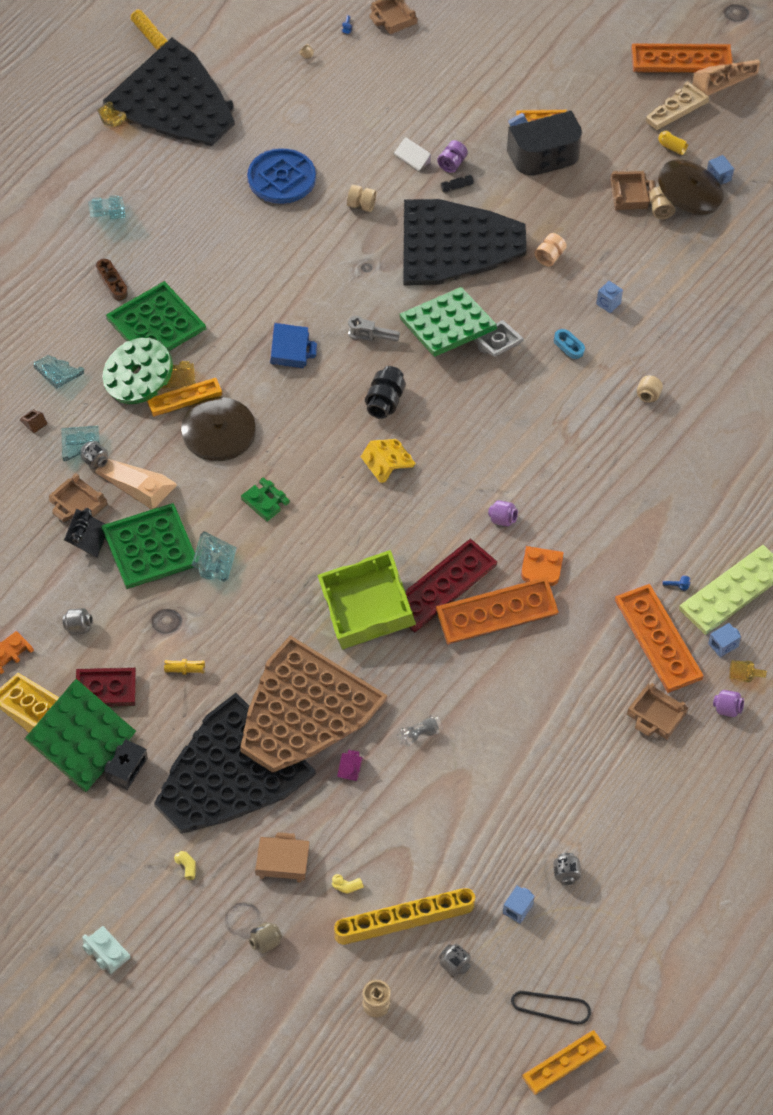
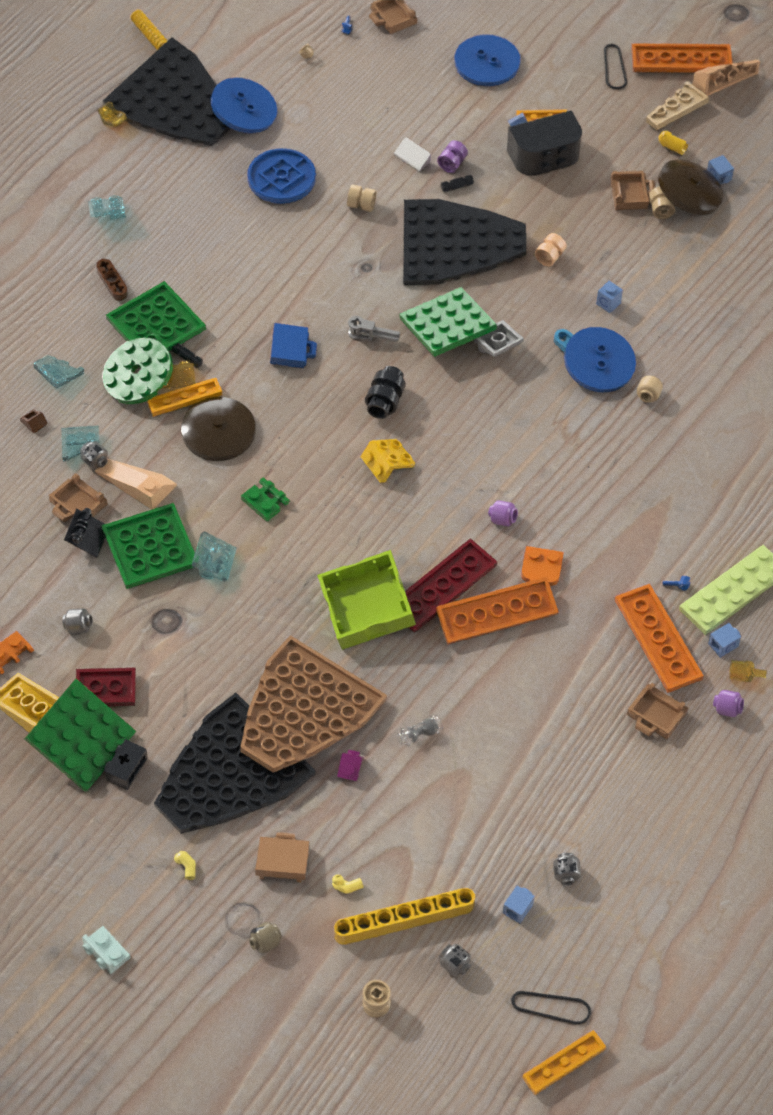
yellow pin [164,659,205,675] -> none
none -> black axle [172,343,203,368]
none -> blue plate [211,77,277,133]
none -> blue plate [454,34,520,86]
none -> blue plate [564,327,636,393]
none -> black piece [604,44,627,89]

